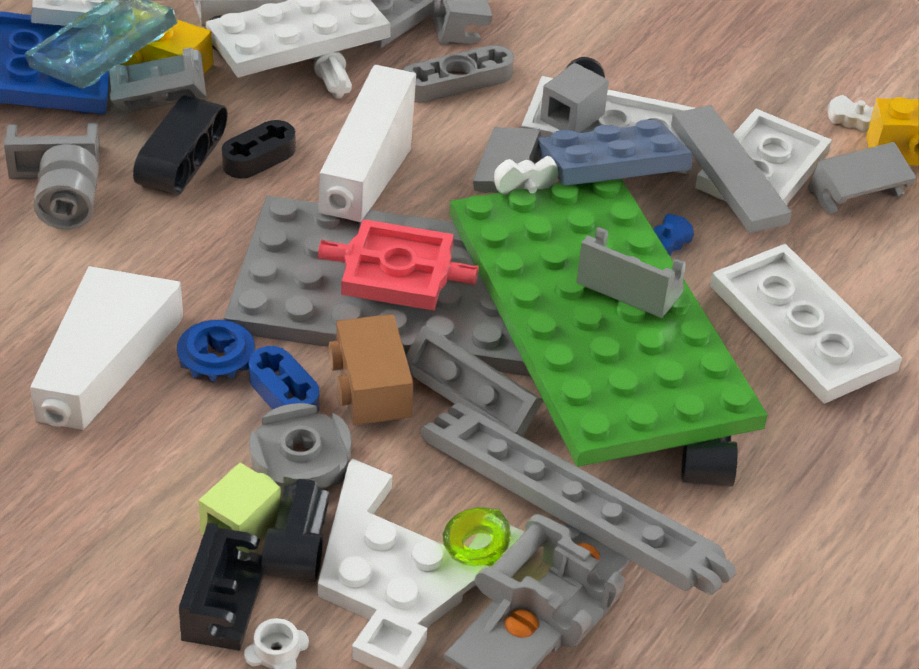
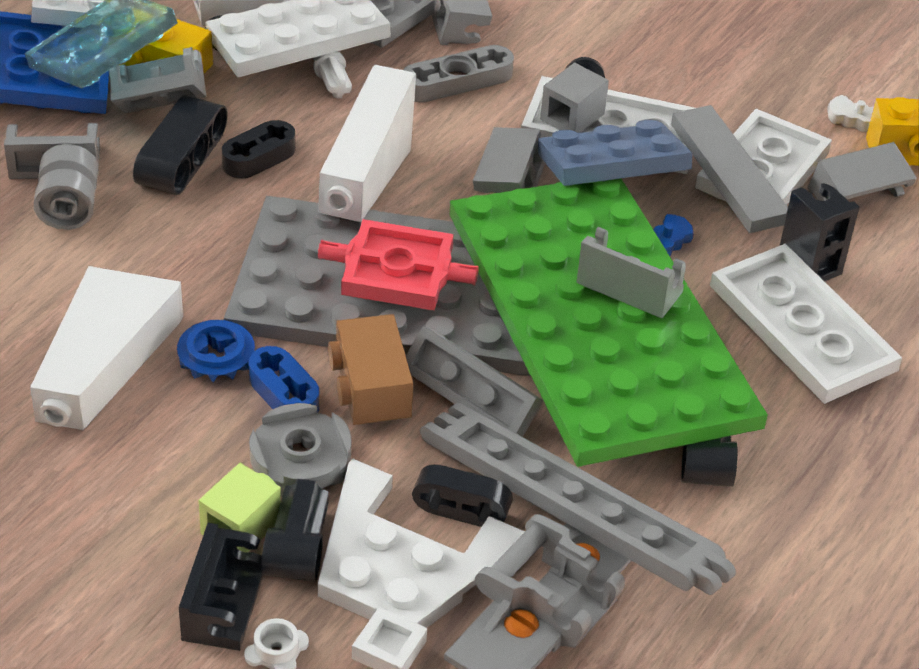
clear neon green piece [442,507,511,567] -> none
white piece [494,156,558,195] -> none
none -> black beam [412,464,513,527]
none -> black hinge [780,183,860,282]

